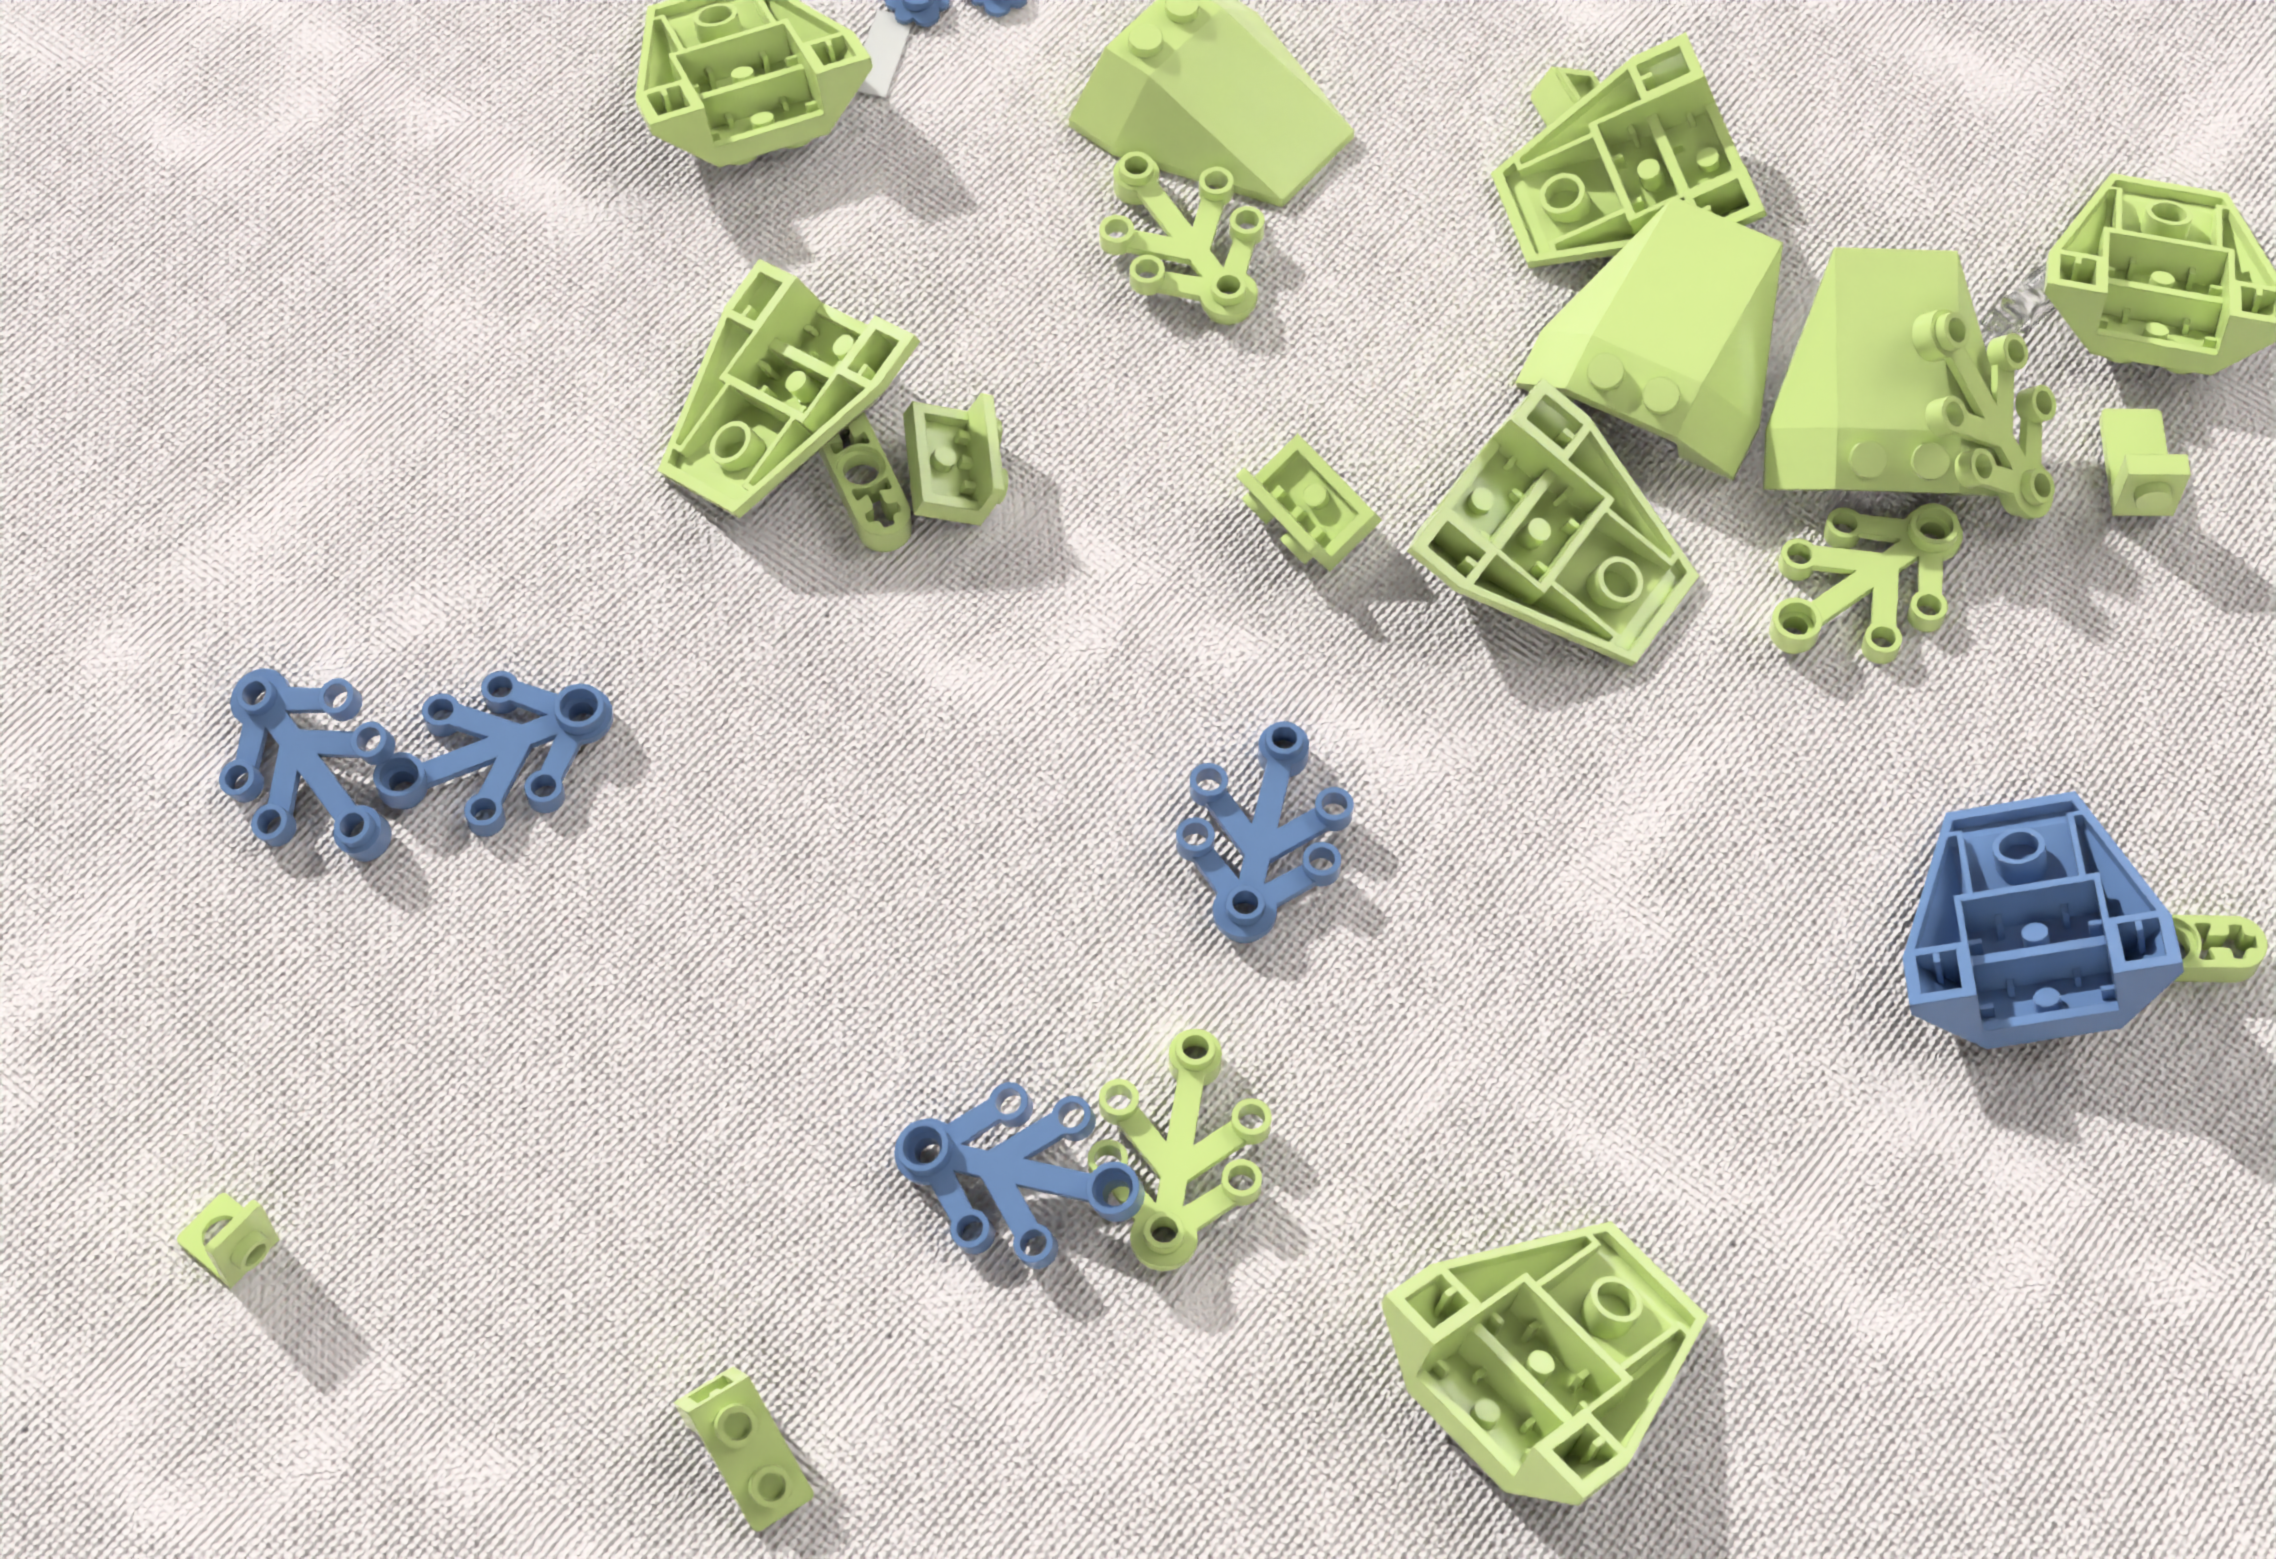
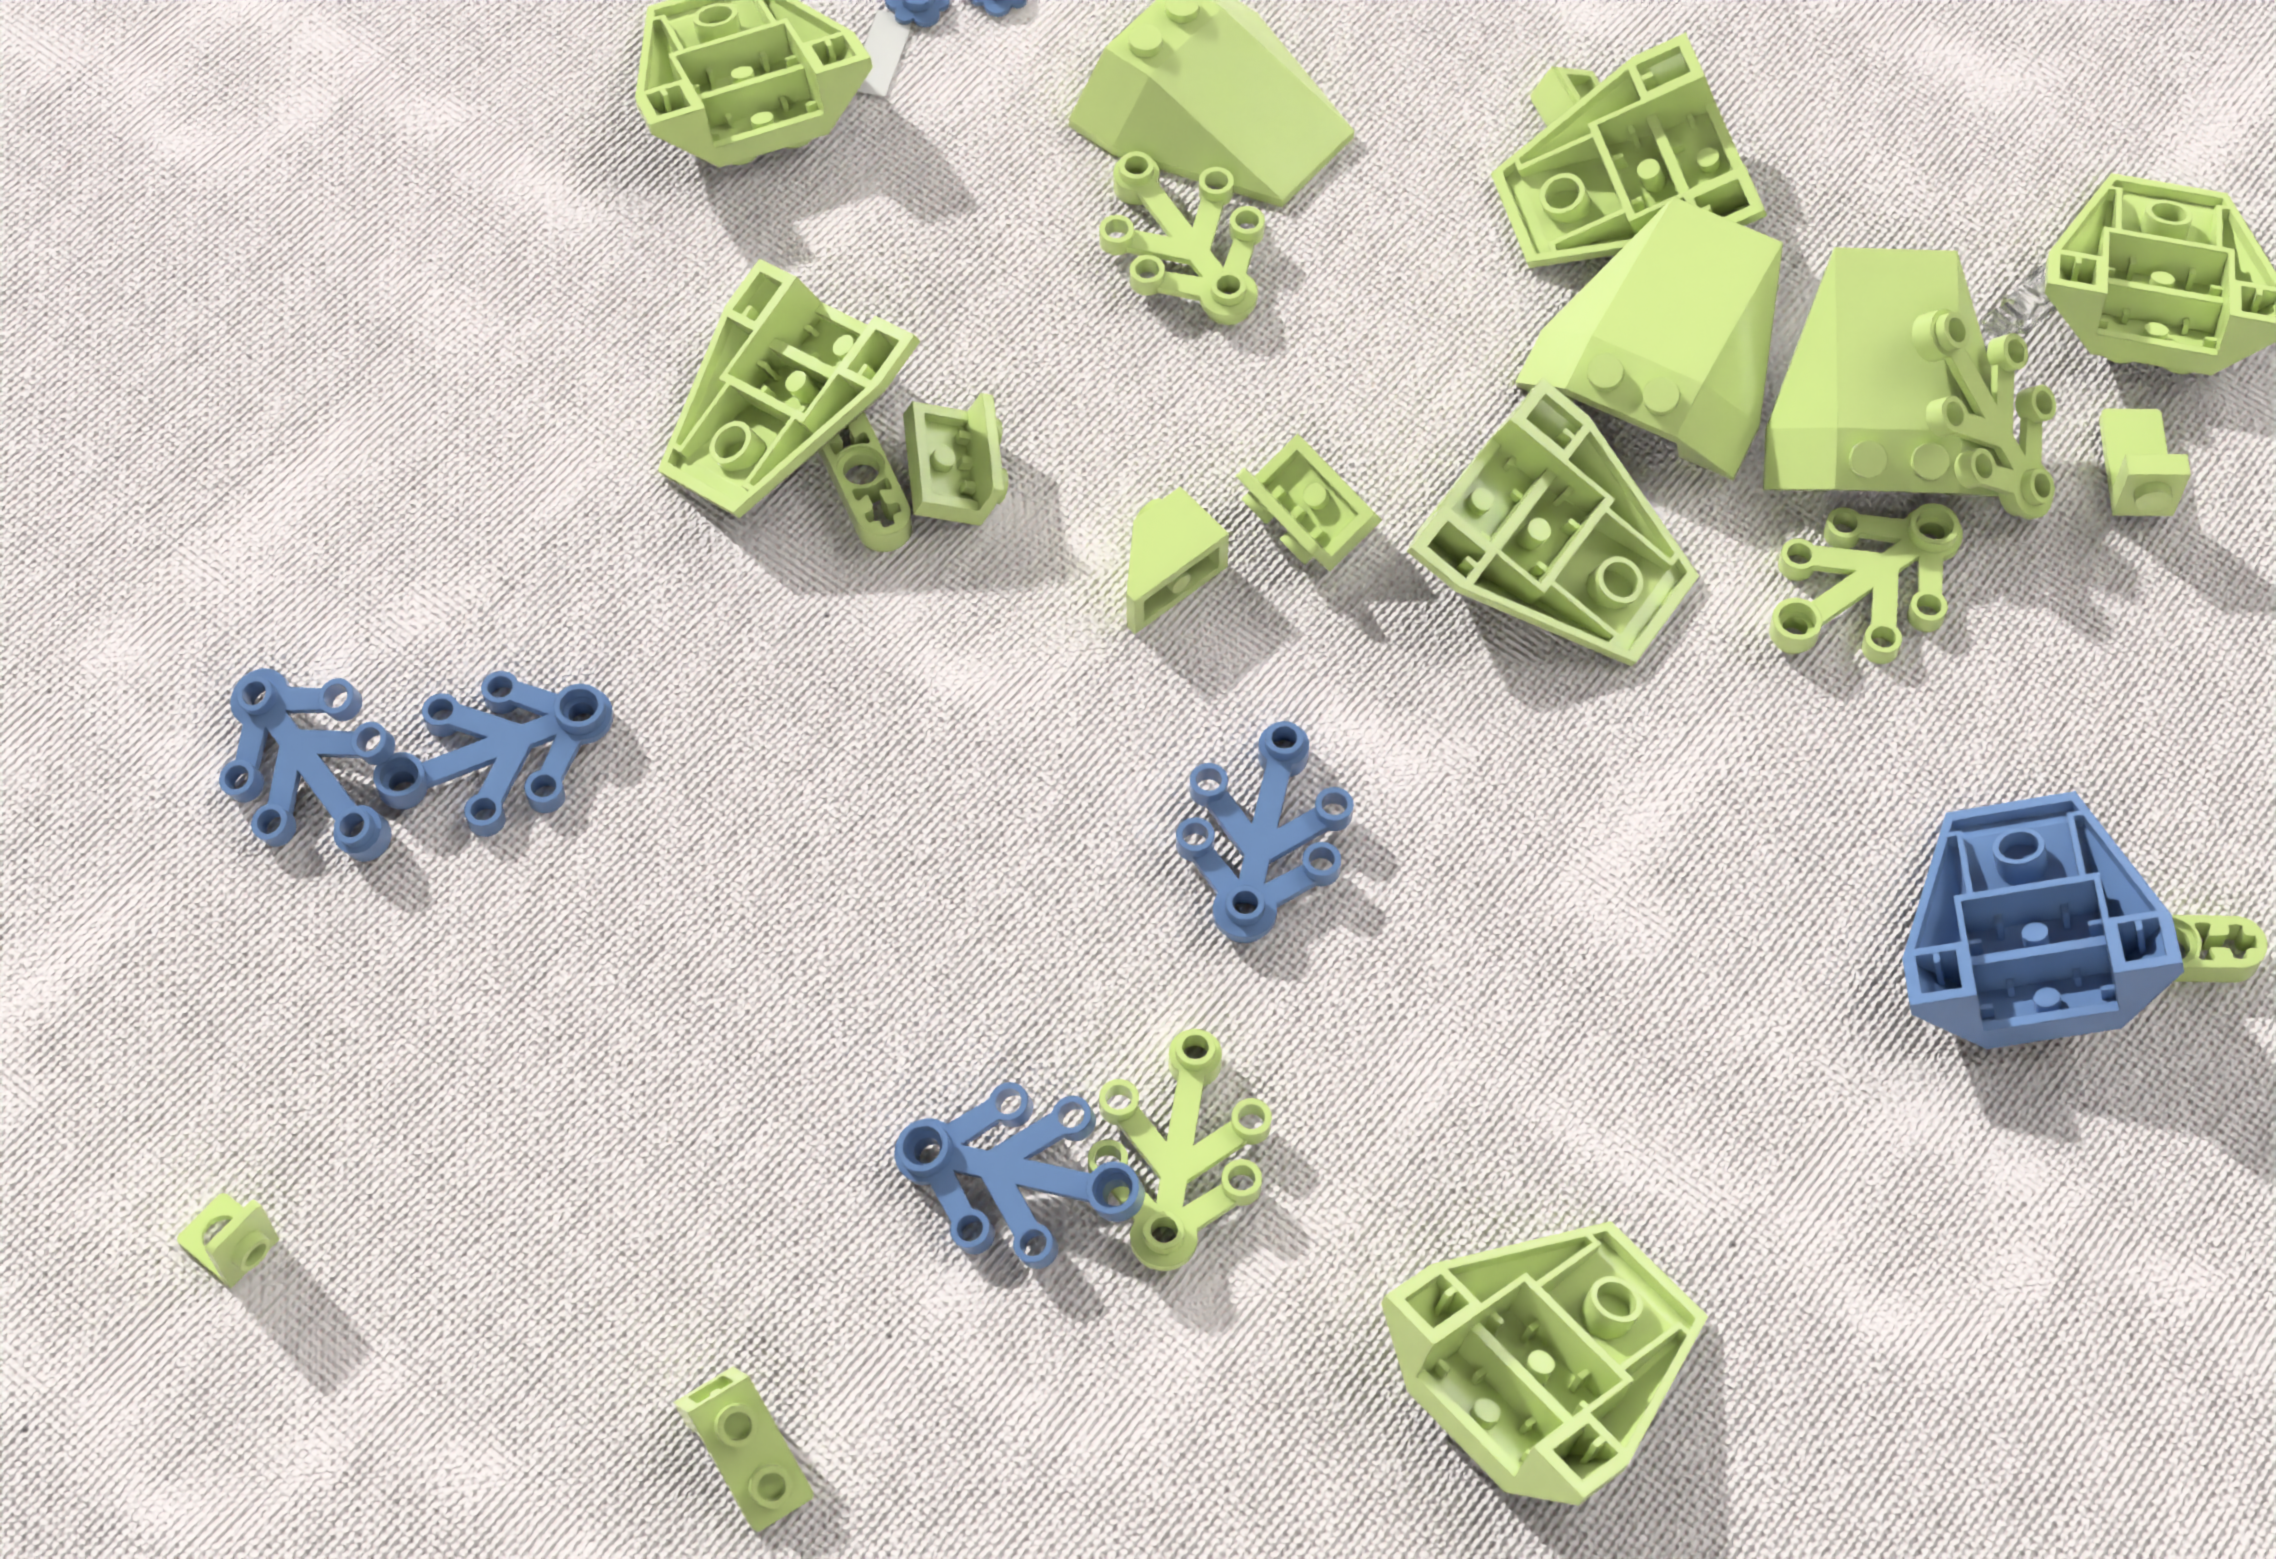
none -> yellowish green slope [1126,487,1229,635]

